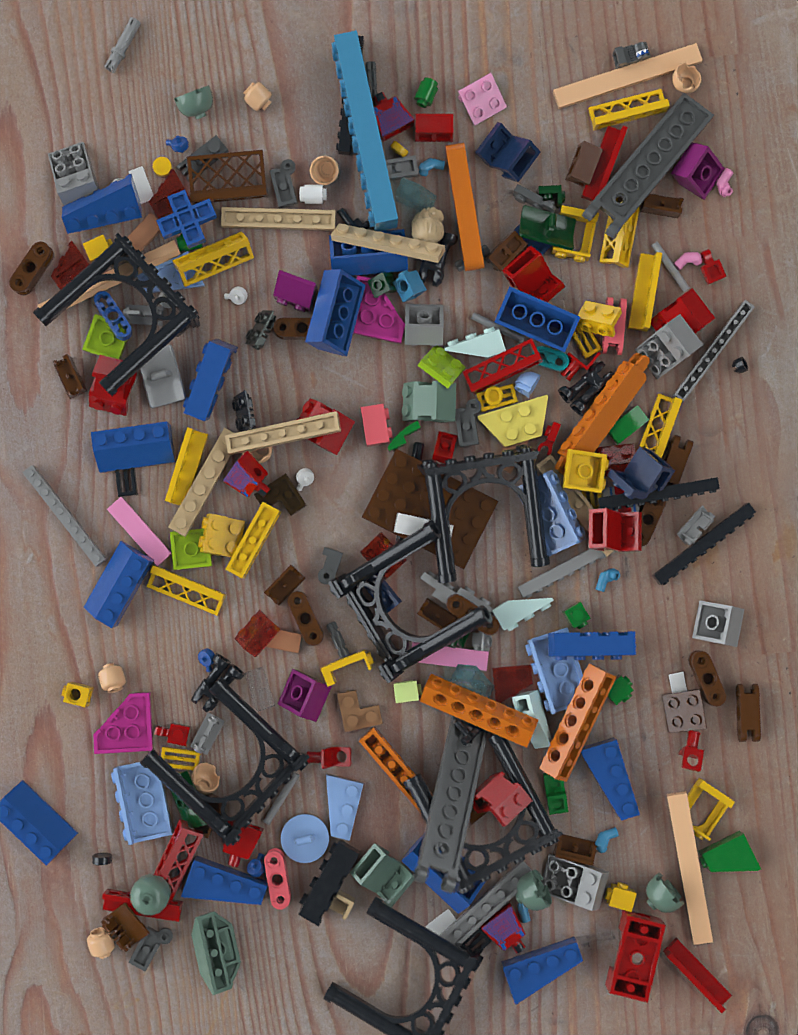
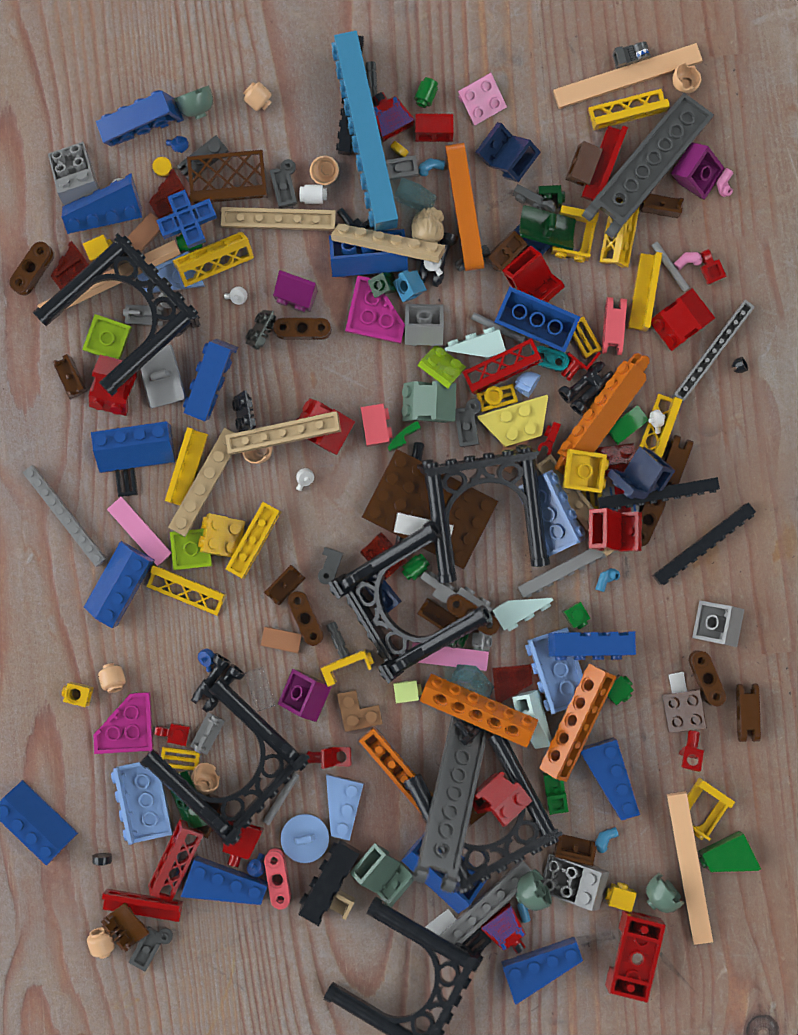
blue beam [94,291,132,341] -> none
light grey pin [104,17,141,73] -> none
white sticker [129,166,155,204] -> none
sand green cylinder [130,874,171,915] -> none
sand green wedge [191,911,241,995] -> none
red torso [223,451,271,498] -> none
clear red bracket [234,610,280,657] -> none
dark brown plate [254,473,307,516] -> none
blue slope [305,269,366,356] -> none
red slope [432,431,457,463] -> none
yellow bracket [577,301,622,337] -> none
light grey slope [634,314,703,380] -> none
red fence [663,938,732,1013] -> none
light grey hinge [677,506,715,546] -> none
none -> blue wedge [95,90,184,146]
none -> green brick [402,553,430,581]
none -> white piece [424,259,443,276]
none -> white piece [648,410,666,434]

